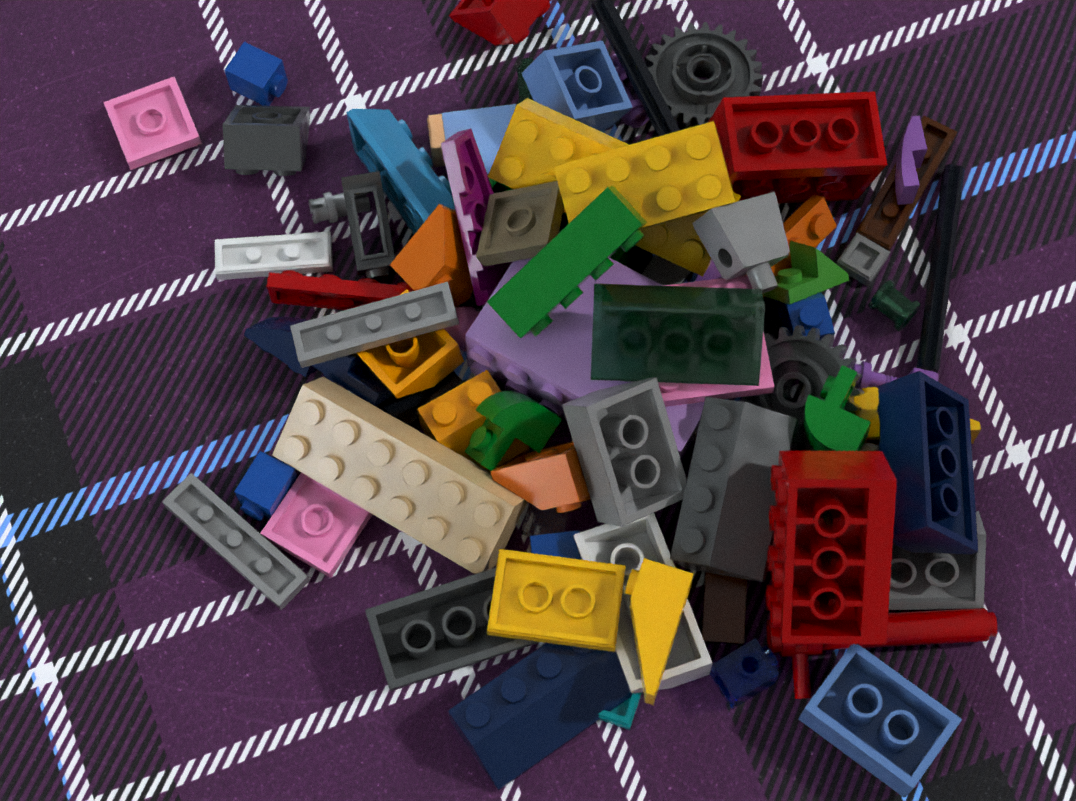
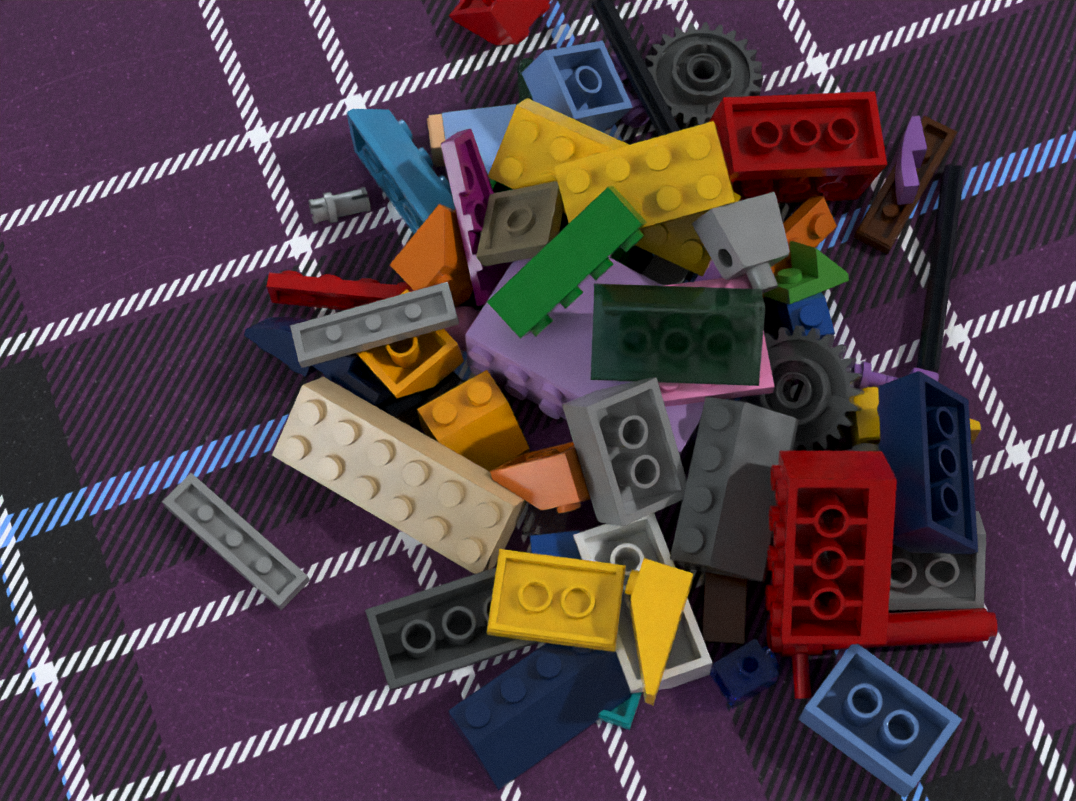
bright pink plate [104,77,202,170] -> none
white tile [215,231,333,280] -> none
dark grey slope [223,105,310,176] -> none
blue brick [224,42,288,106] -> none
blue brick [234,451,298,521] -> none
bright pink plate [260,473,373,578] -> none
dark grey window [341,171,395,279] -> none
green brick [464,391,562,471] -> none
green brick [804,365,871,451] -> none
light grey tile [836,233,890,287] -> none
clear green bush [868,279,921,331] -> none

